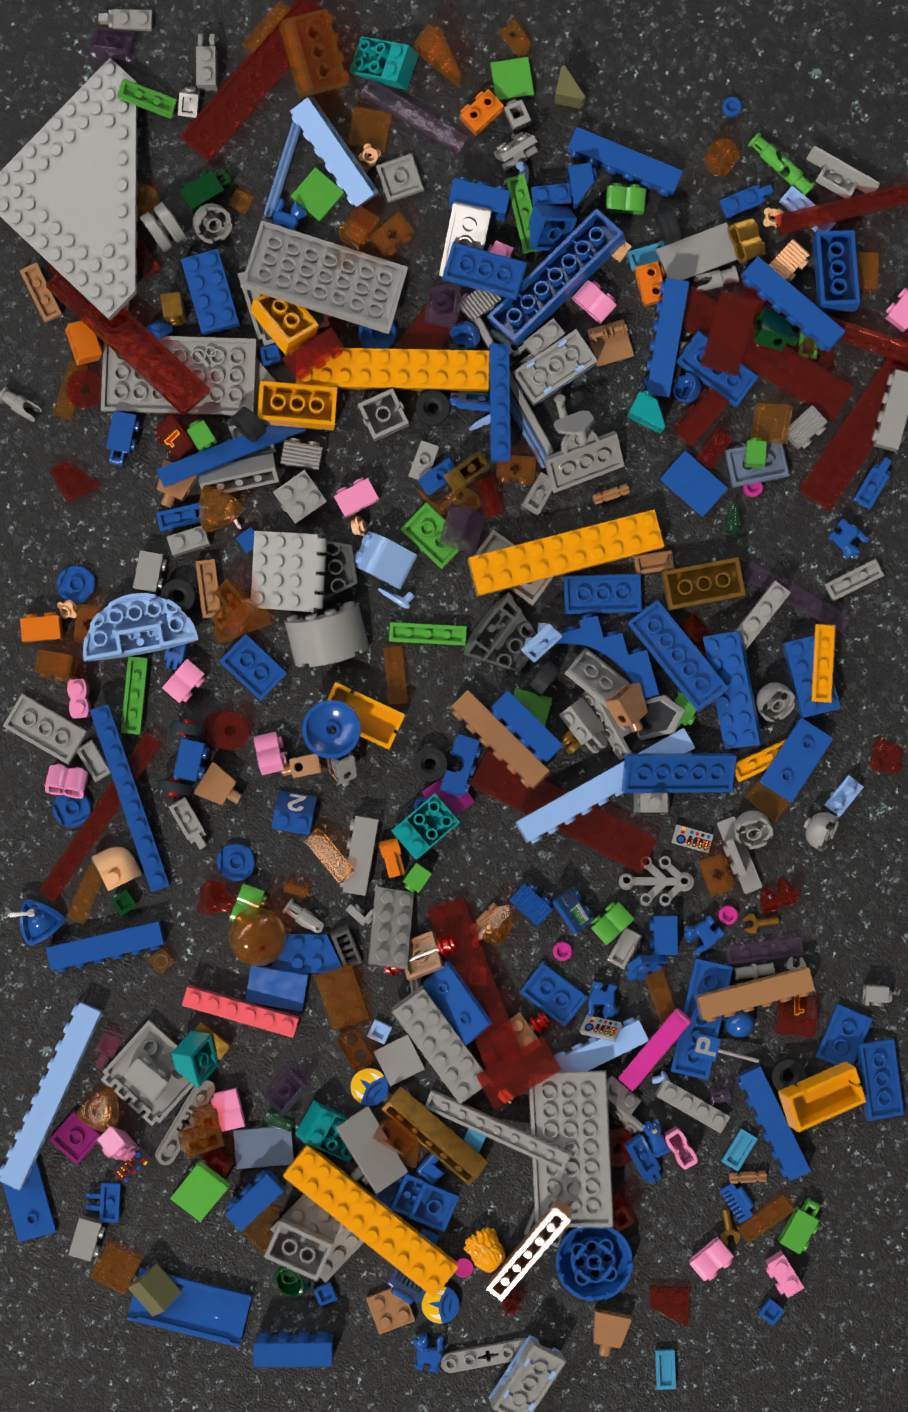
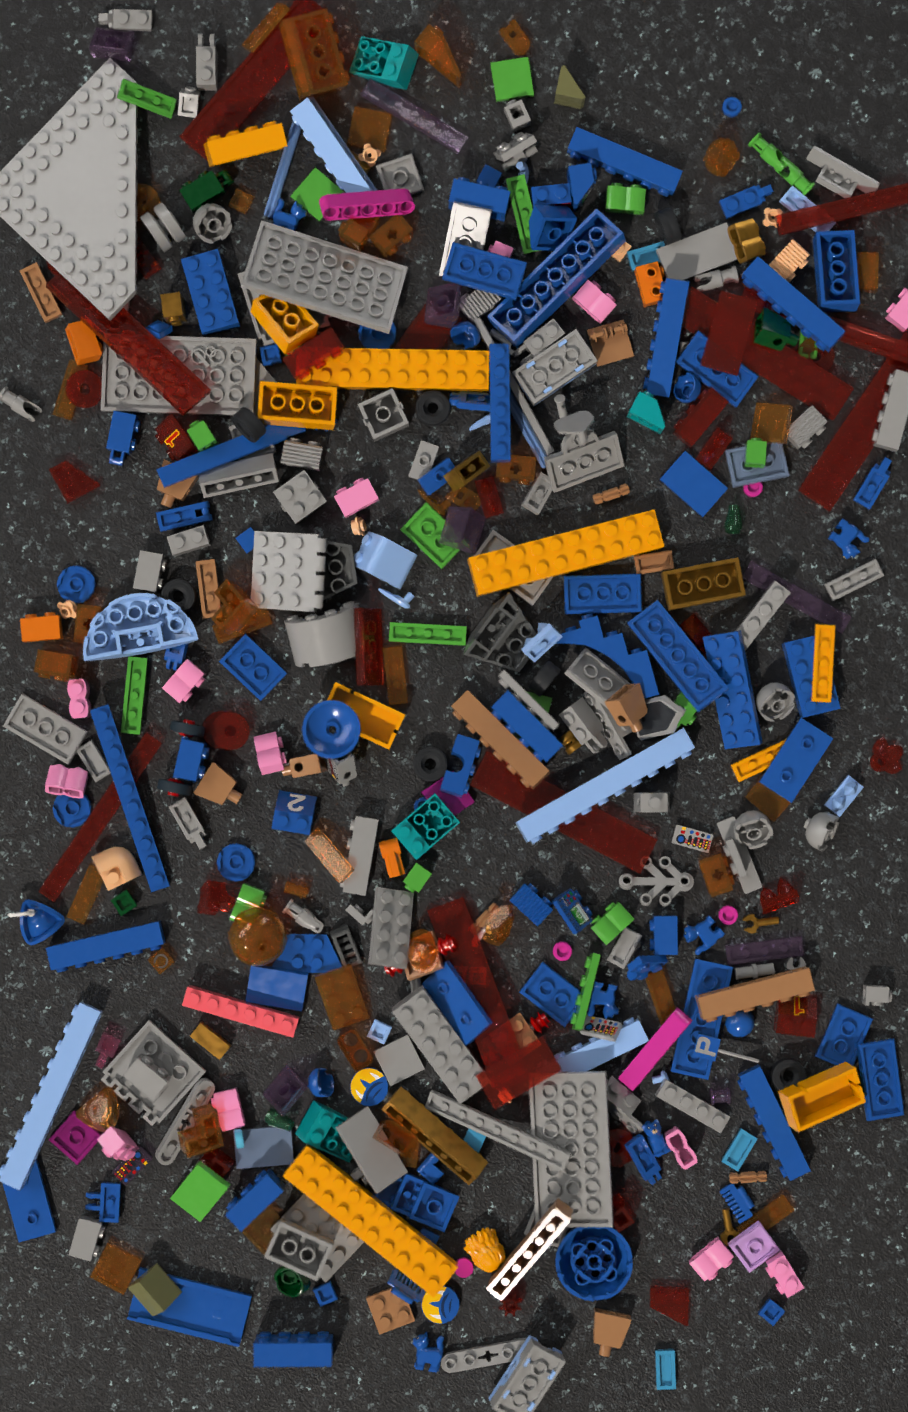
teal slope [171,1031,219,1088] -> none
clear orange hat [199,486,243,532] -> none
orange brick [460,89,504,136] -> none
blue plate [621,753,737,793] -> none
bright green brick [778,1198,820,1254] -> none
none -> light orange brick [203,121,288,167]
none -> medium azure tile [234,1129,244,1149]
none -> blue hair [308,1068,334,1097]
none -> dark pink beam [319,188,415,221]
none -> clear red tile [354,608,384,685]
none -> clear orange piece [407,929,439,974]
none -> blue tile [476,164,502,188]
none -> light grey plate [498,670,559,731]
none -> bright green plate [570,953,601,1031]
none -> lavender tile [728,1220,780,1273]

